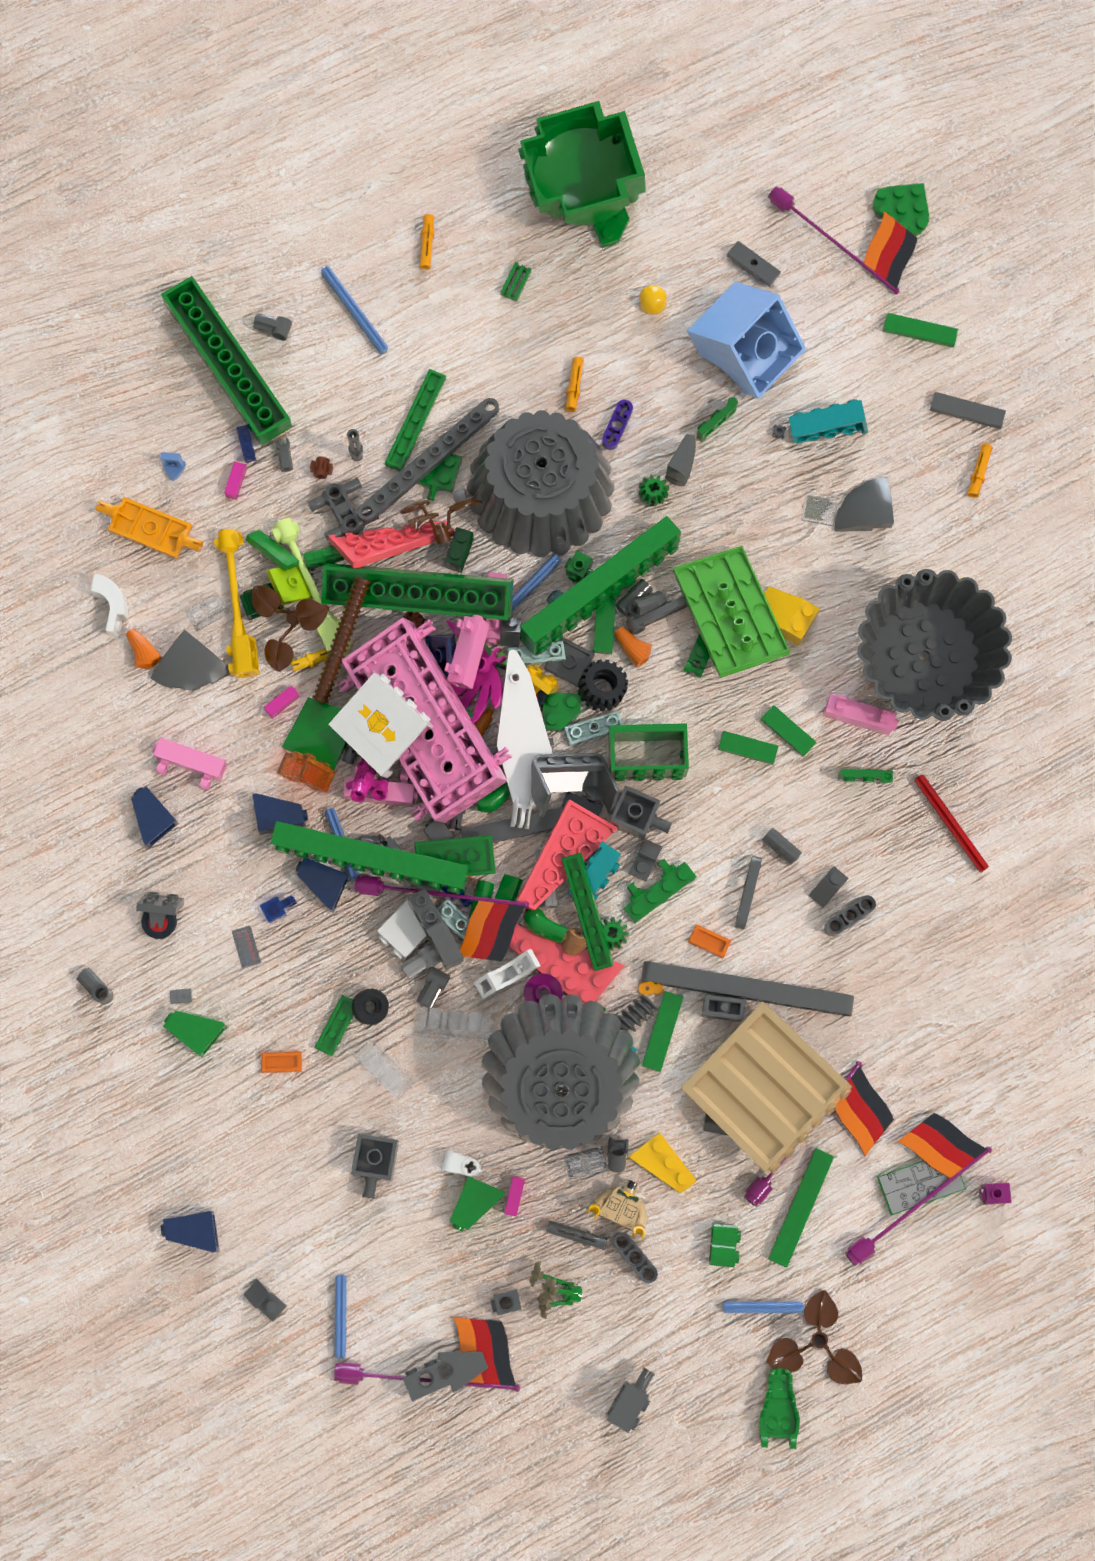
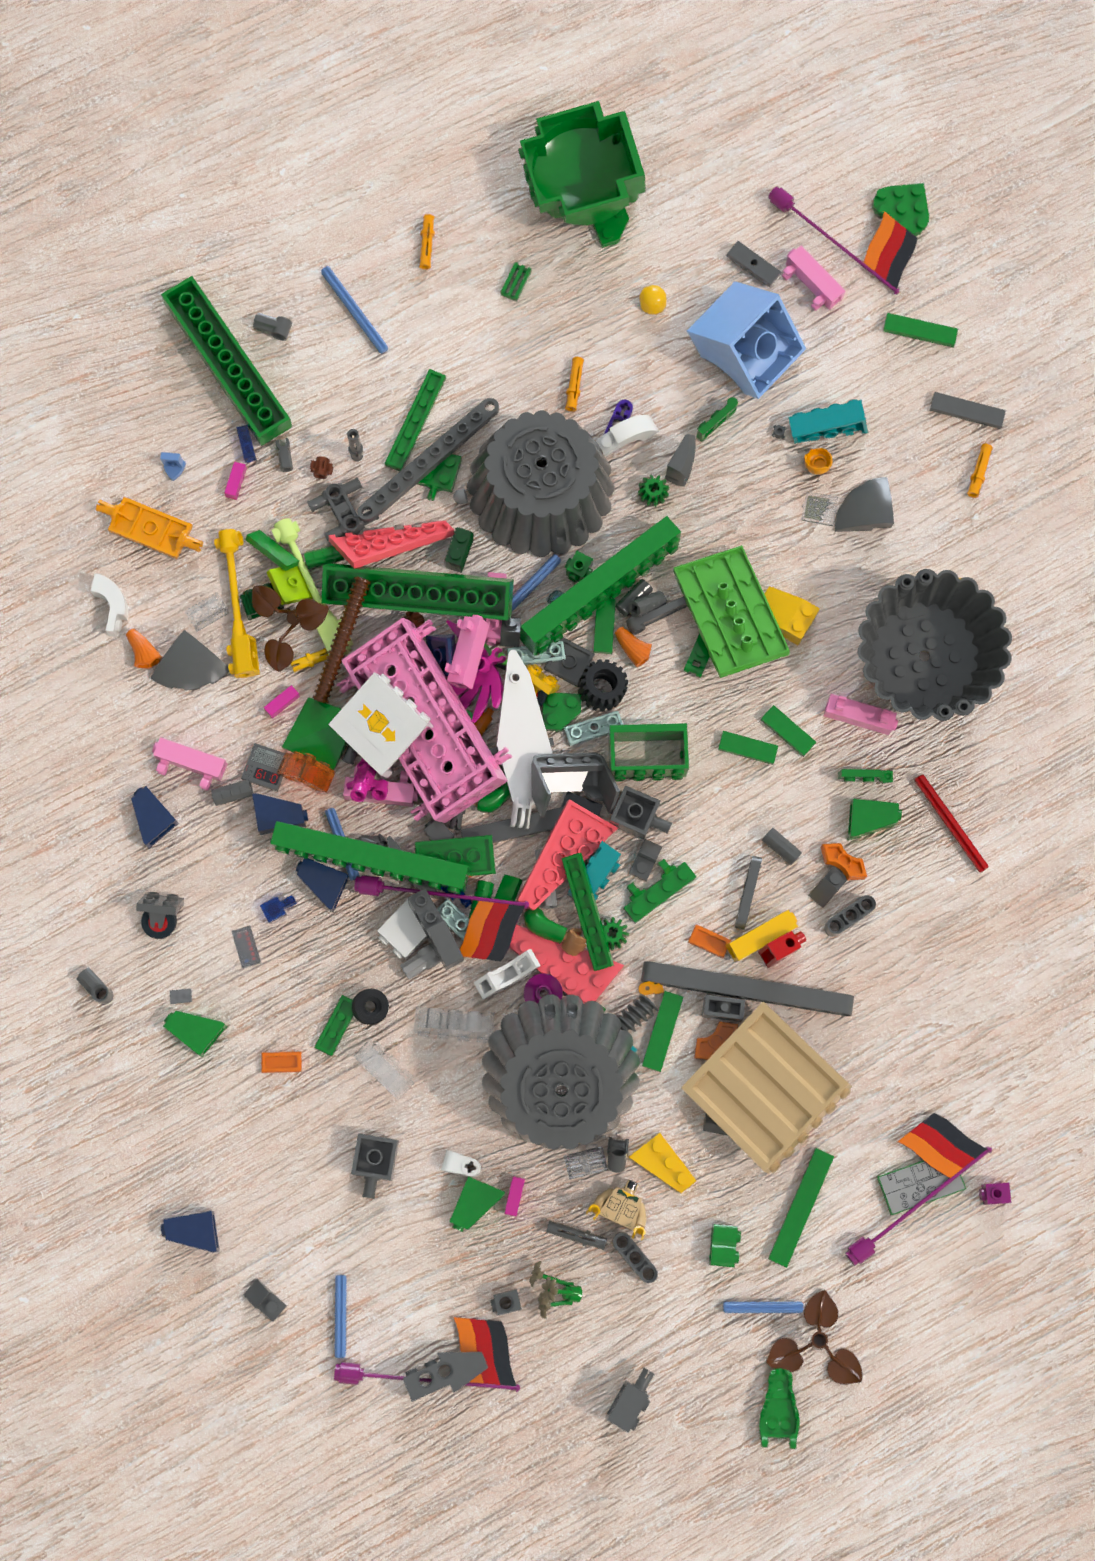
reddish brown plant [399,499,483,544] -> none
dark grey piece [416,967,450,1009] -> none
flag [744,1061,894,1207] -> none
none -> dark grey axle [211,779,254,806]
none -> tile [241,743,291,792]
none -> white arch [596,415,659,457]
none -> orange tile [694,1022,738,1060]
none -> yellow brick [725,910,798,962]
none -> red torso [758,931,806,968]
none -> bright pink brick [782,246,845,311]
none -> light orange hair [804,448,833,475]
none -> orange tile [820,843,867,881]
none -> green slope [847,799,902,840]

